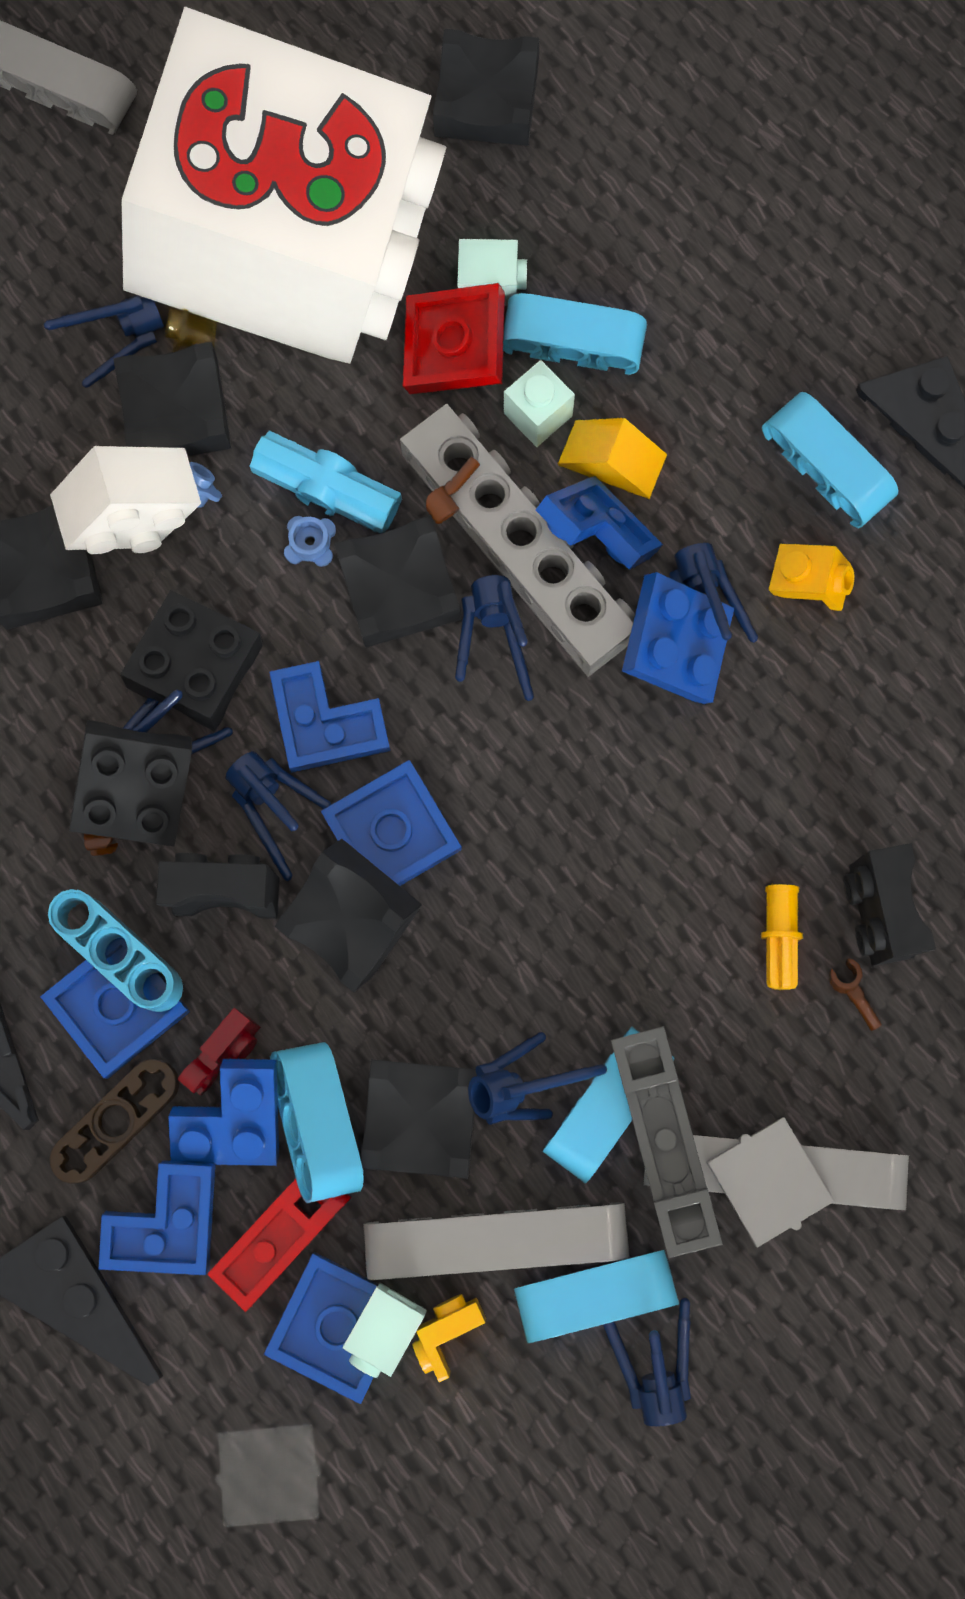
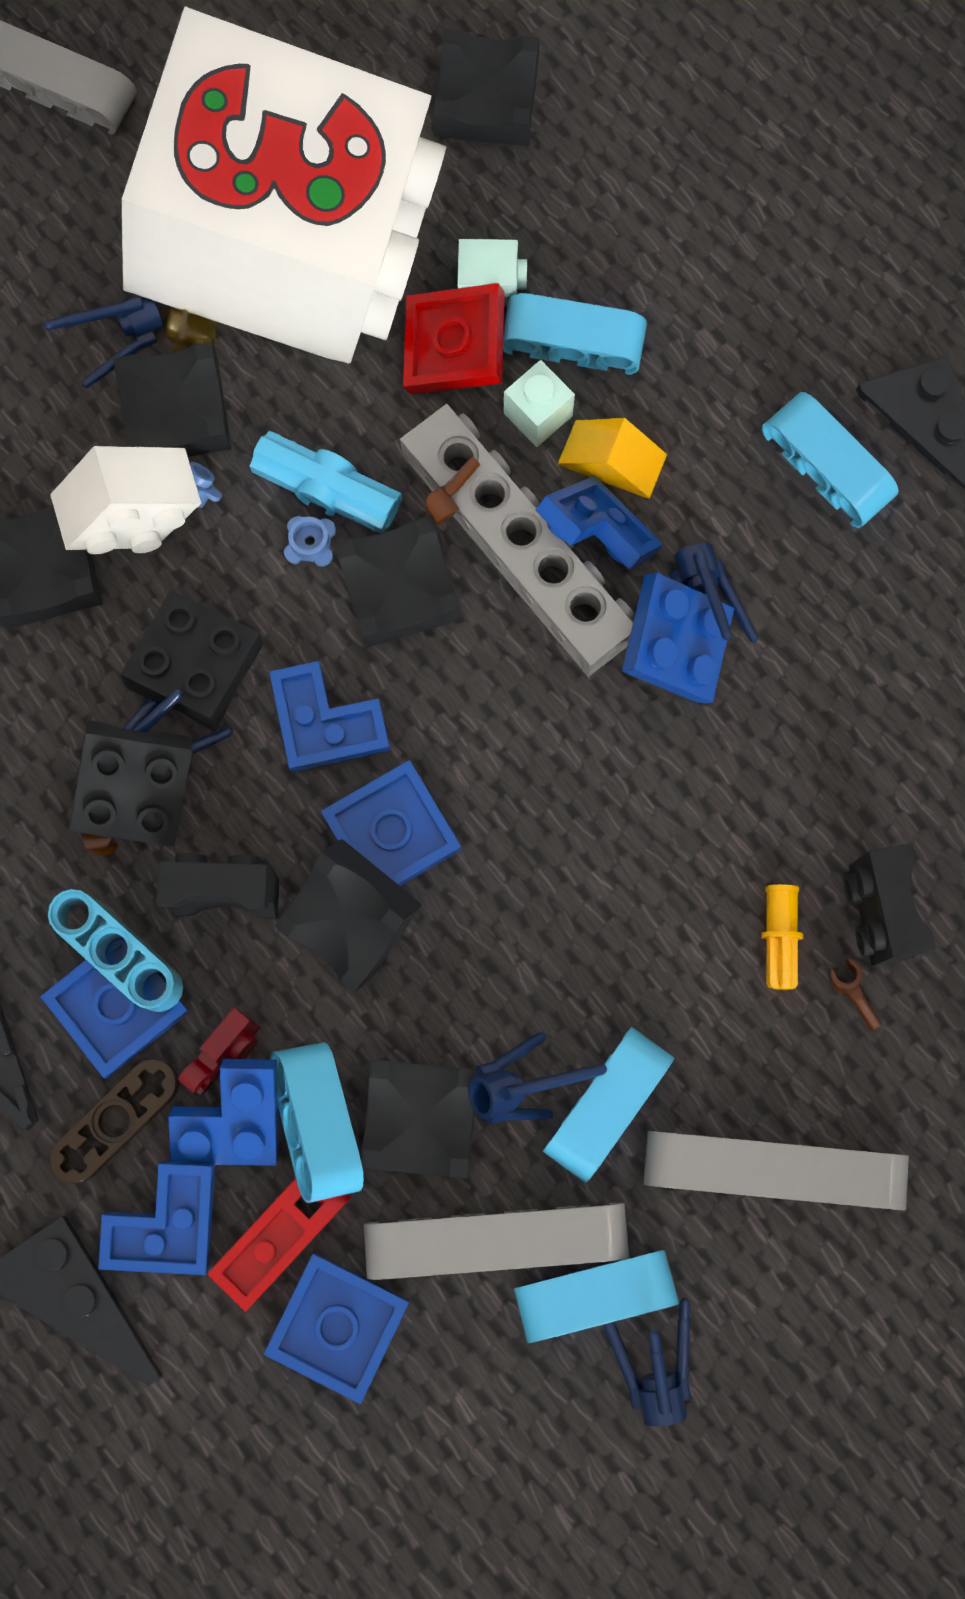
clear piece [215,1423,322,1527] -> none
dark blue plant [225,751,332,881] -> none
light aqua brick [343,1283,427,1378] -> none
yellow bracket [412,1294,486,1383] -> none
dark blue plant [455,575,534,701] -> none
dark grey slope [611,1026,723,1258] -> none
light grey piece [707,1117,834,1248] -> none
yellow bracket [769,544,854,611] -> none

